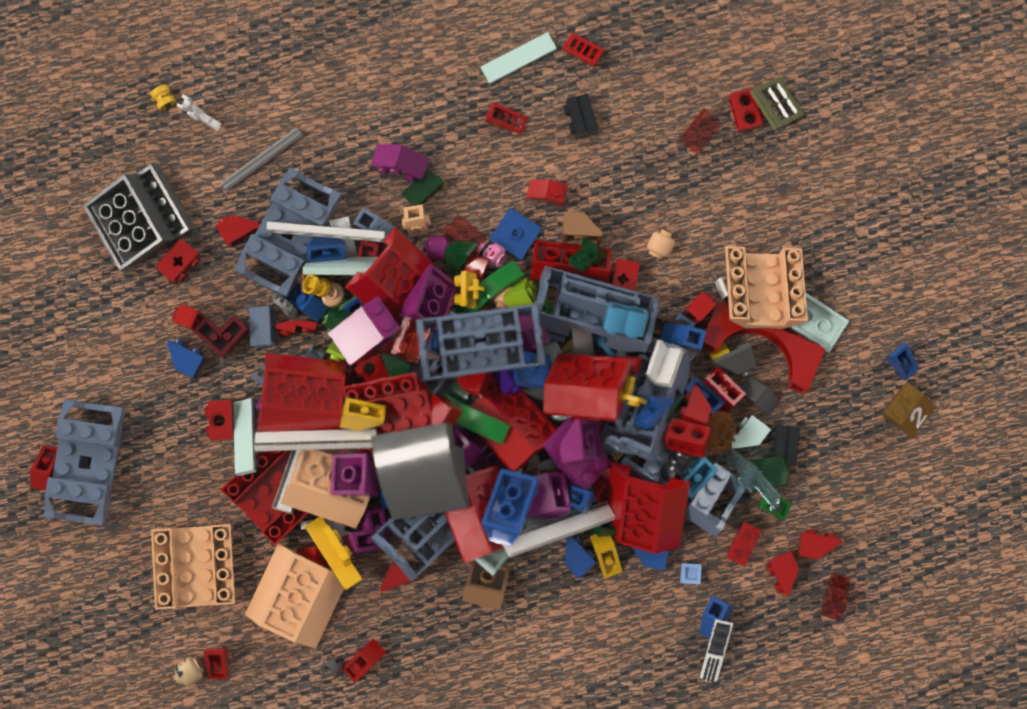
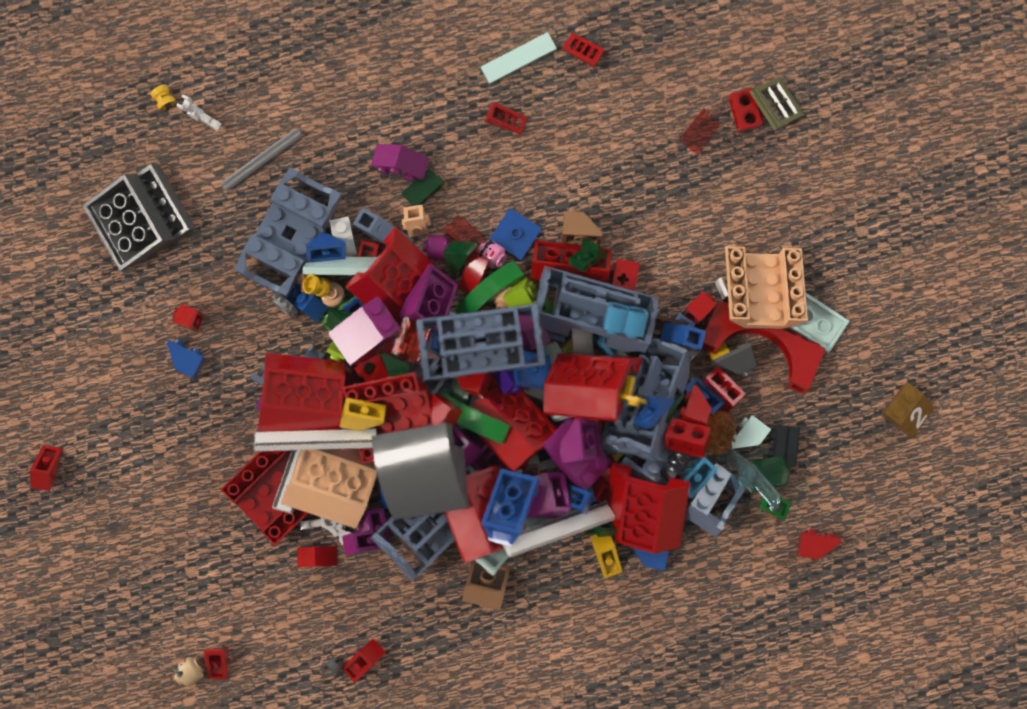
sand blue piece [43,399,126,526] -> none
light nougat slope [151,524,235,610] -> none
red brick [155,238,201,284] -> none
dark red brick [193,315,250,359] -> none
red brick [205,400,234,442] -> none
red slope [216,215,260,248] -> none
light aqua tile [233,398,256,476] -> none
light nougat slope [245,543,344,649] -> none
sand blue hinge [249,306,276,348] -> none
white tile [266,222,386,242] -> none
red slope [275,320,319,337] -> none
yellow bracket [305,517,362,590] -> none
magenta slope [330,454,378,497] -> none
red slope [380,563,419,592] -> none
yellow hips [454,271,485,308] -> none
red slope [526,179,568,207] -> none
black brick [563,93,598,139] -> none
blue slope [565,534,596,579] -> none
white panel [646,340,684,388] -> none
light nougat head [647,230,675,259] -> none
light blue plate [680,563,701,584] -> none
blue slope [699,596,734,638] -> none
sticker [700,619,733,681] -> none
red brick [724,522,762,566] -> none
dark grey slope [740,377,780,416] -> none
red slope [766,551,799,597] -> none
clear red slope [820,572,850,621] -> none
blue slope [885,343,919,381] -> none

